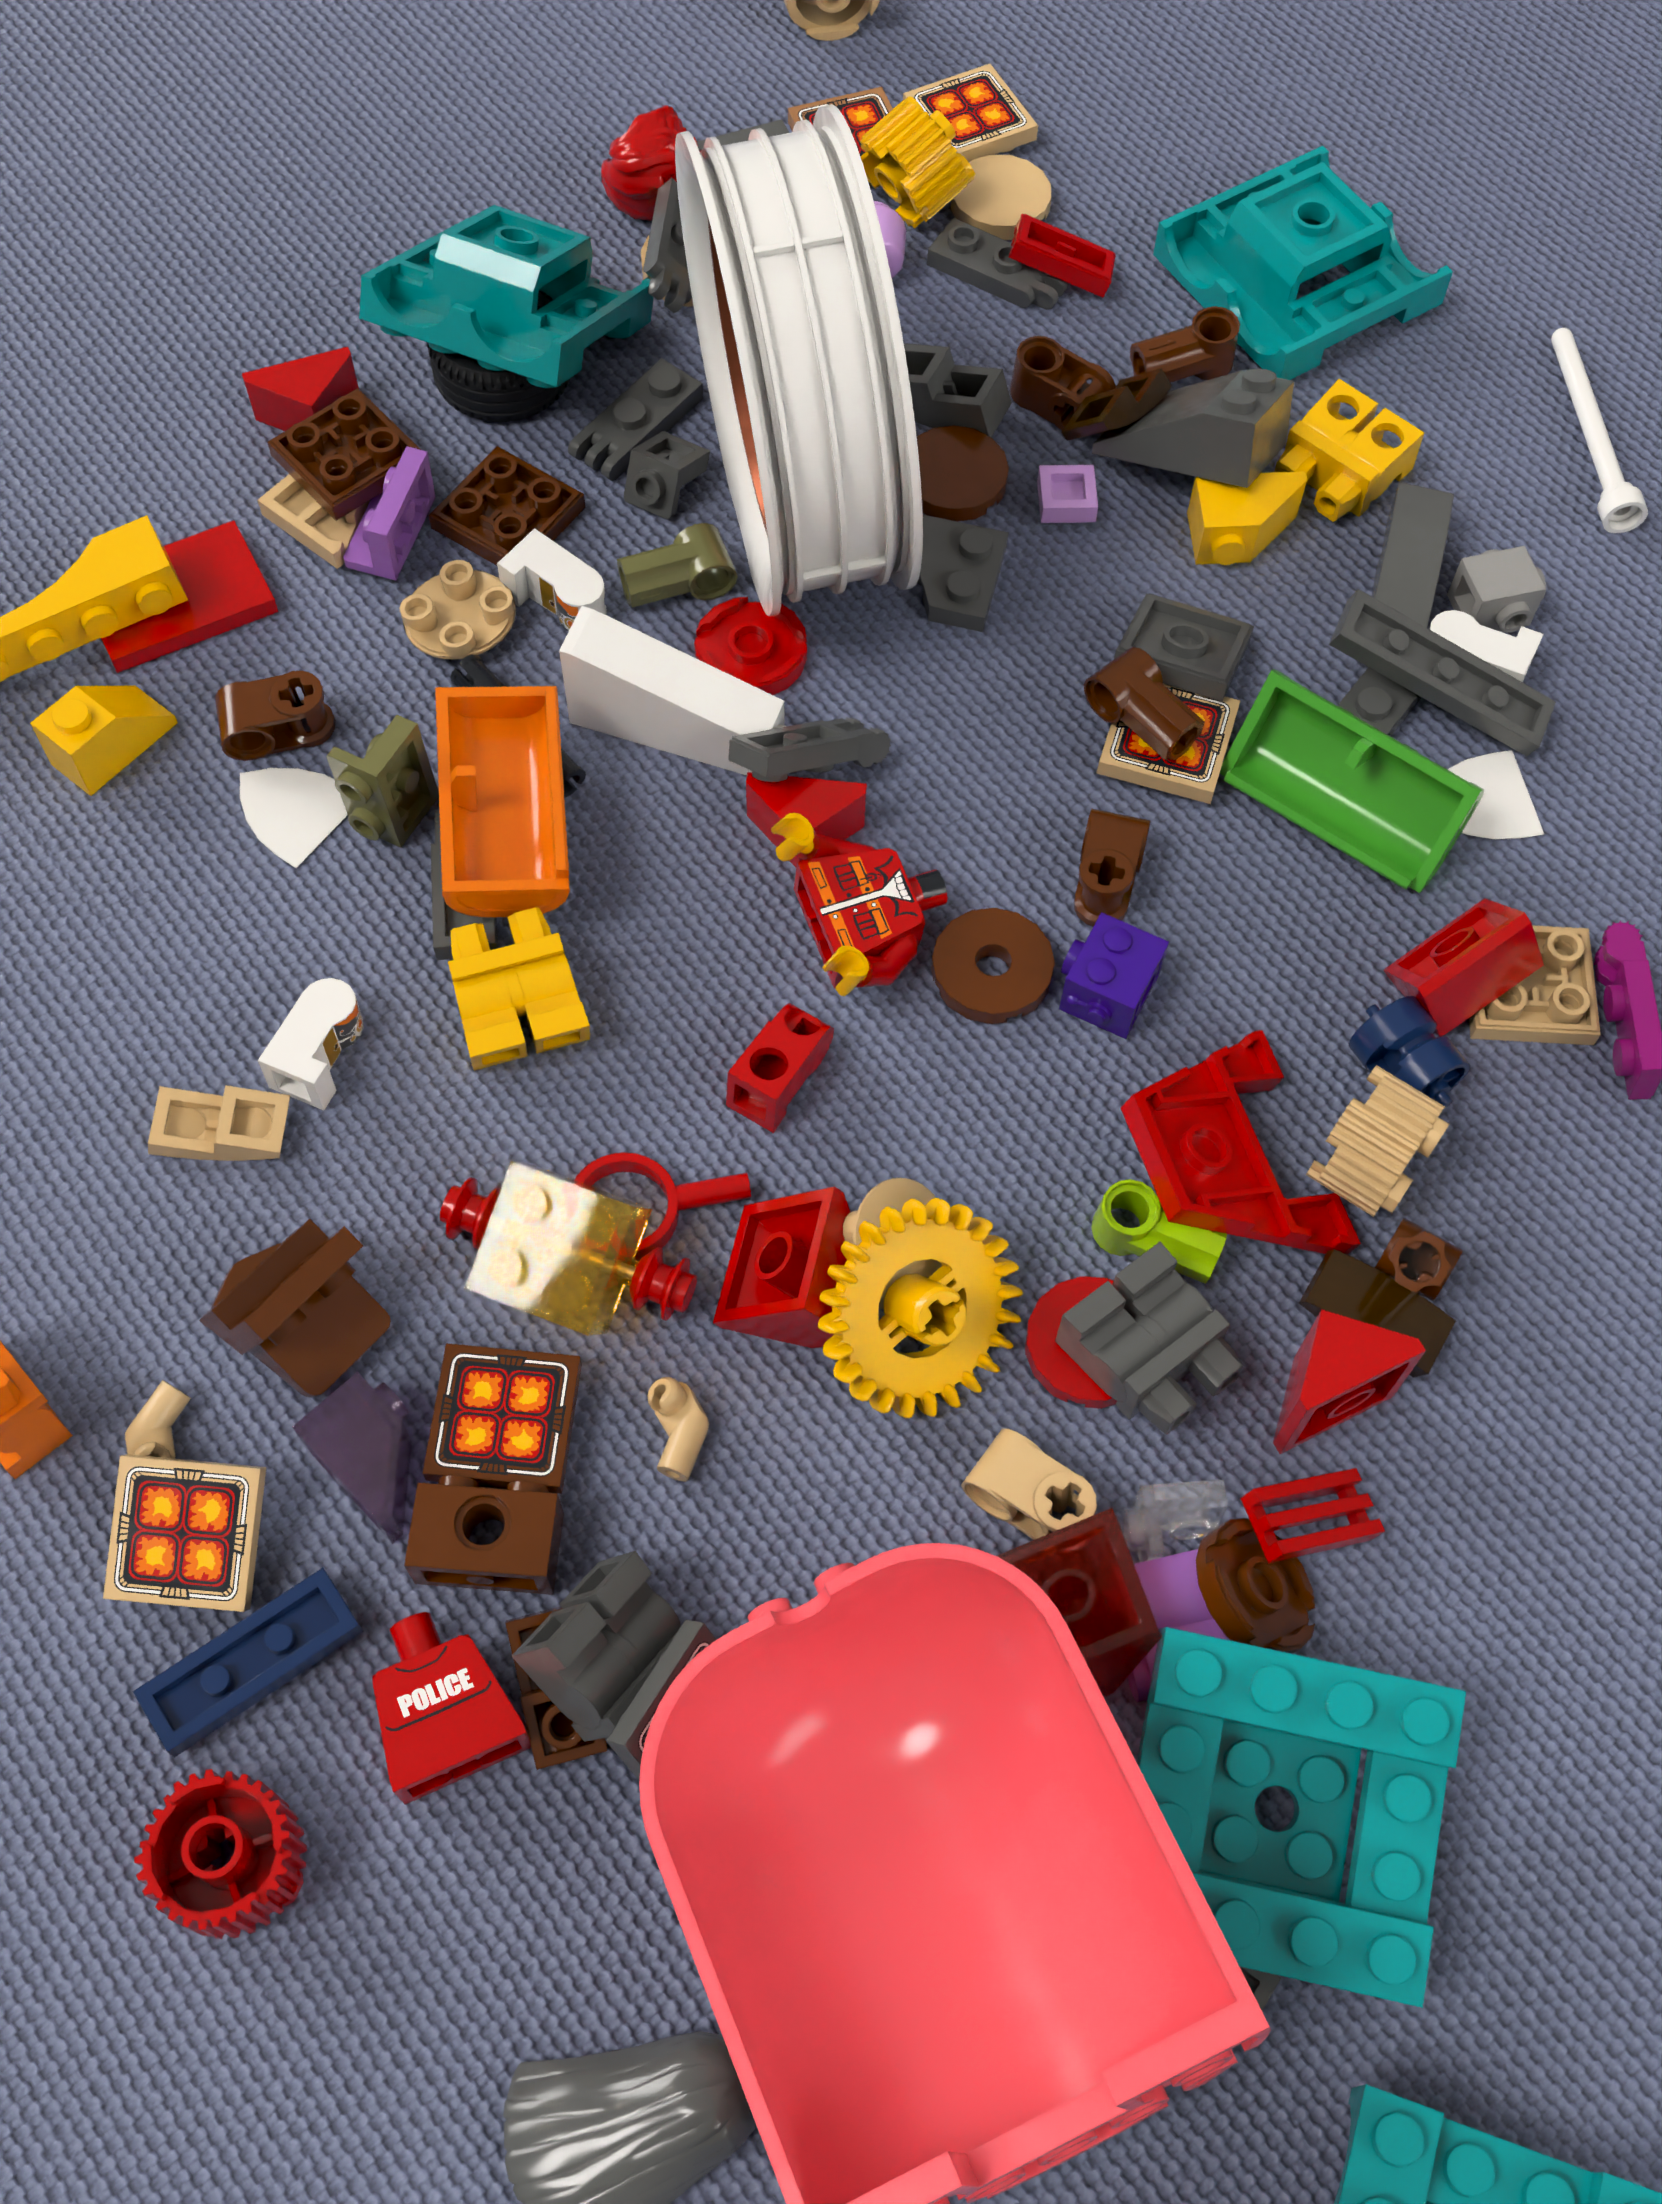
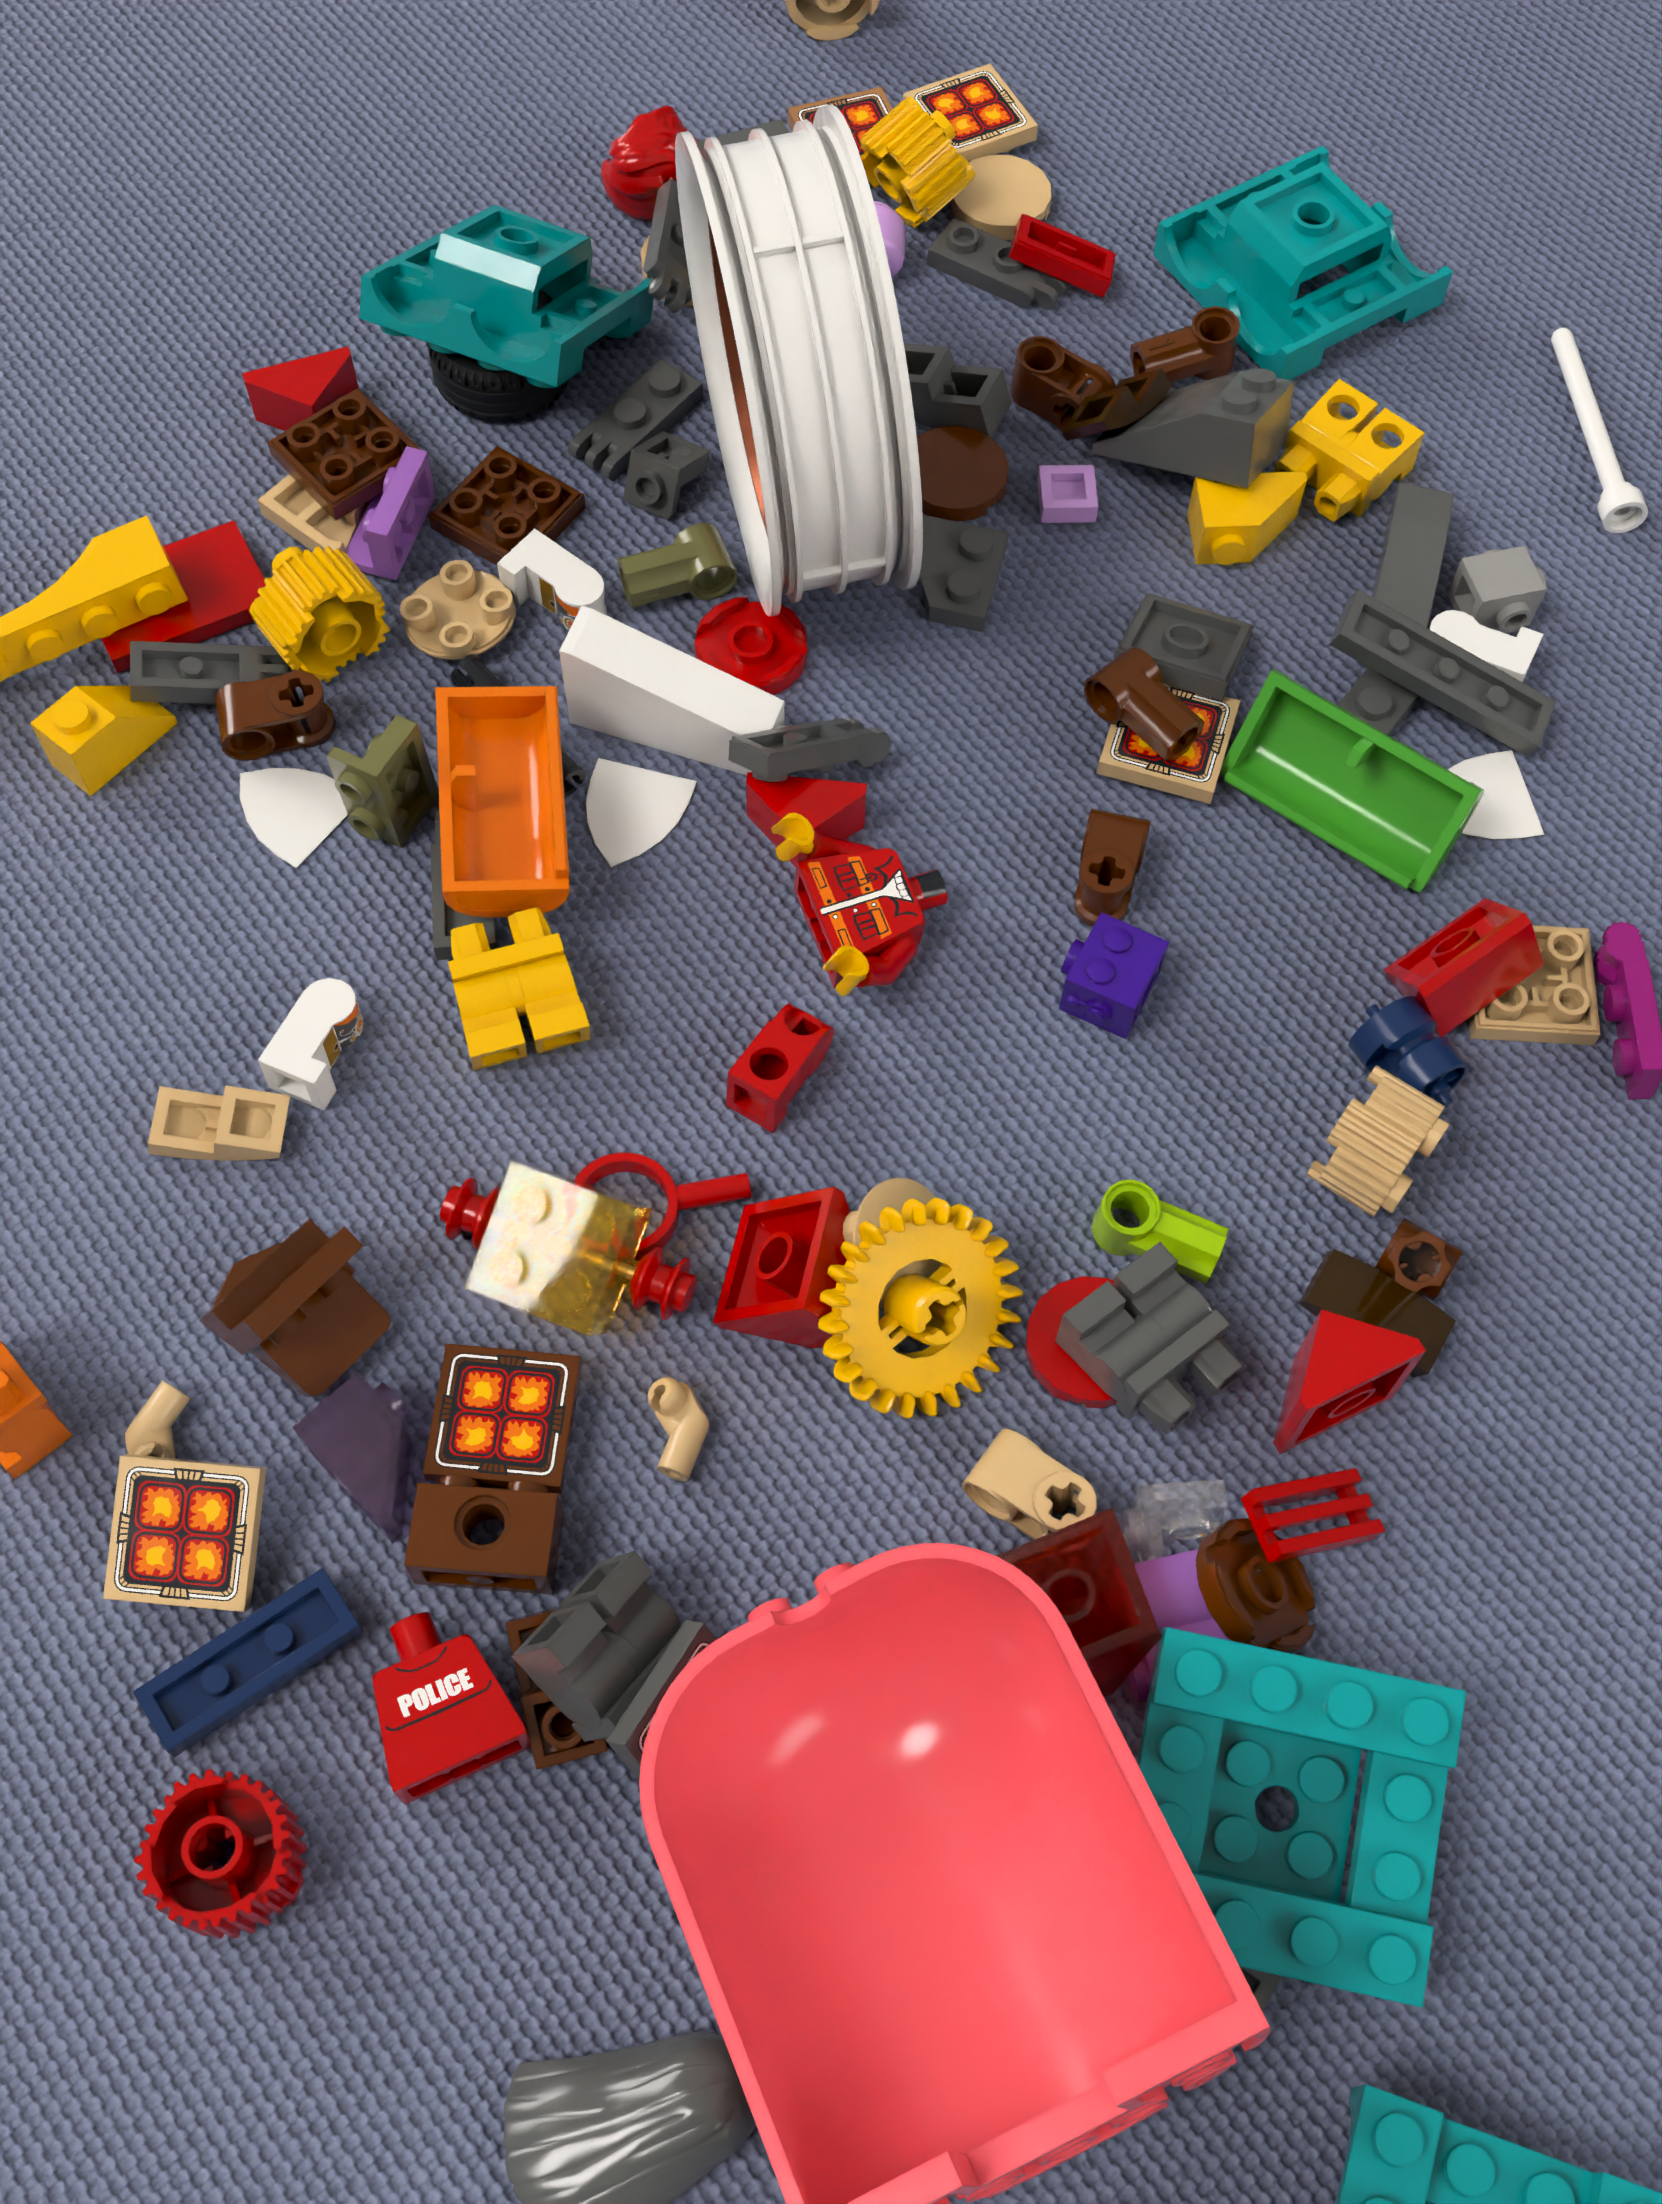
reddish brown tile [931,908,1055,1024] -> none
red wing [1121,1030,1361,1255] -> none
none -> dark grey hinge [130,641,292,704]
none -> yellow brick [249,546,390,683]
none -> white sticker [586,758,697,867]

